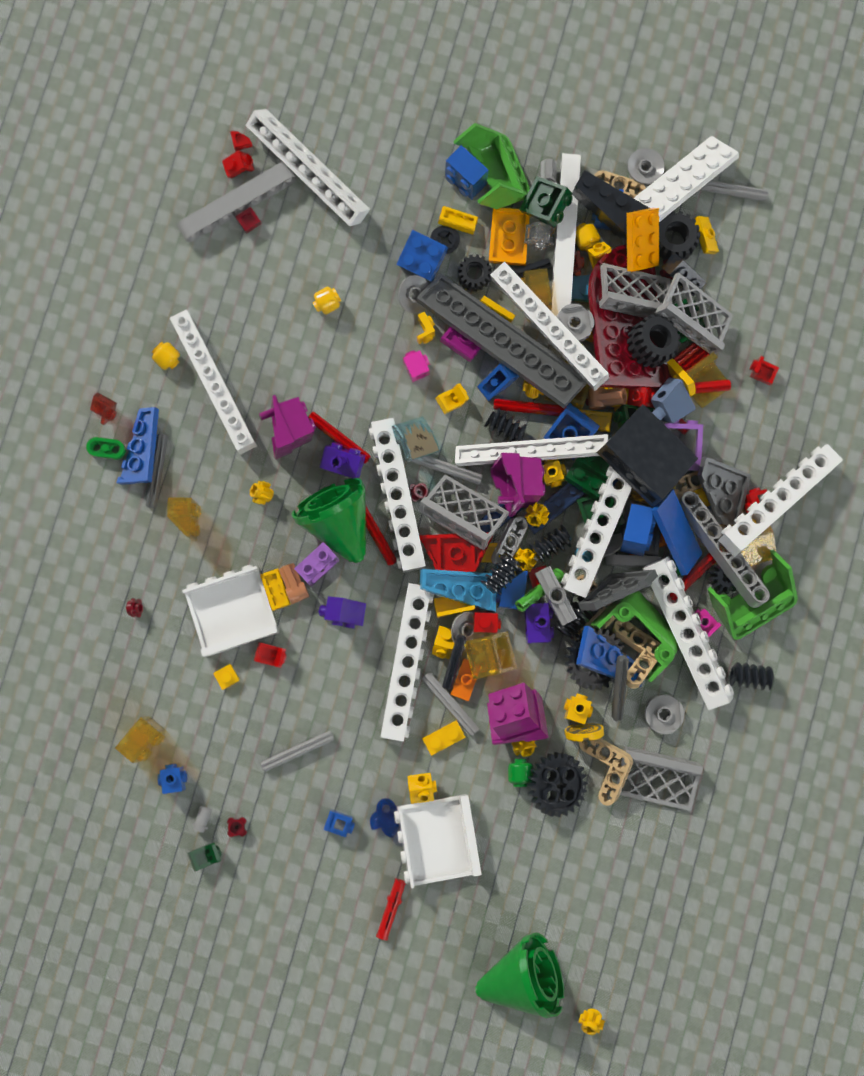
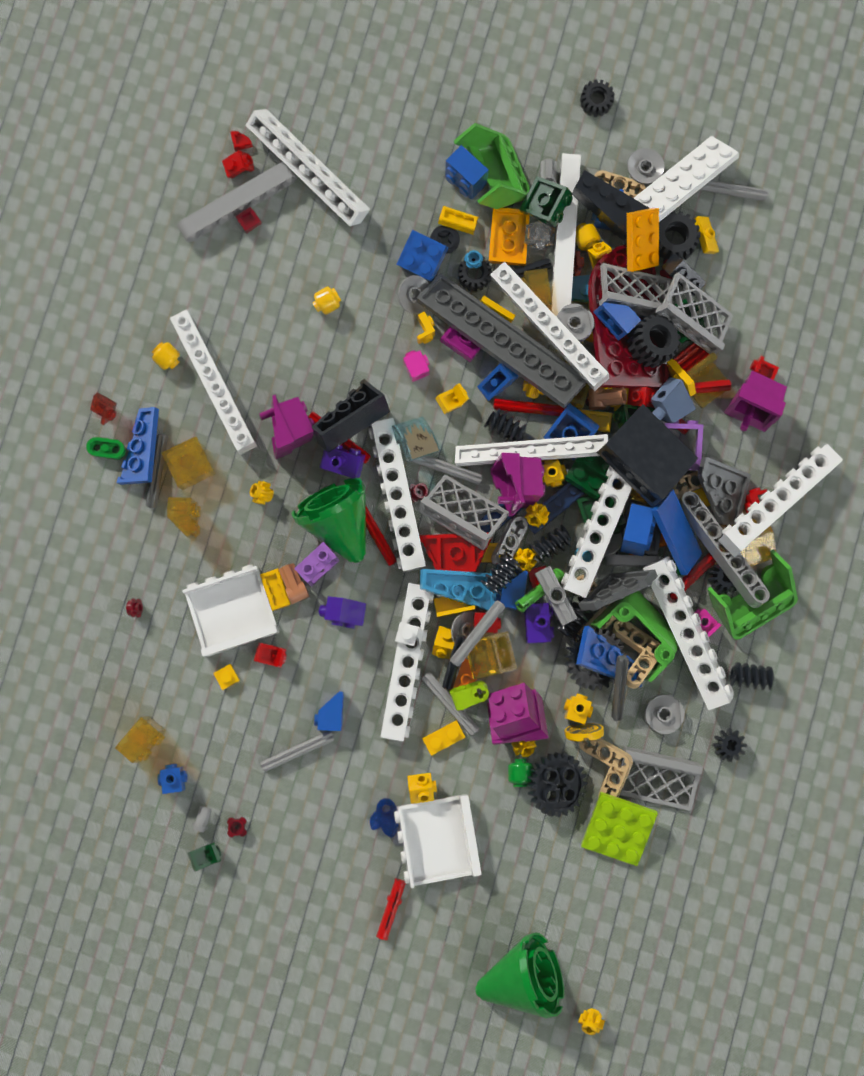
blue window [323,809,355,837] -> none
none -> clear yellow brick [162,436,216,490]
none -> black wedge [312,379,390,452]
none -> blue slope [314,691,344,731]
none -> white plate [395,622,419,646]
none -> light grey axle [450,600,505,667]
none -> lime piece [450,680,489,711]
none -> dark azure plate [464,250,483,268]
none -> black tyre [580,79,615,117]
none -> lime plate [581,792,658,866]
none -> blue slope [593,302,641,341]
none -> black gear [712,728,747,762]
none -> magenta piece [724,371,787,432]

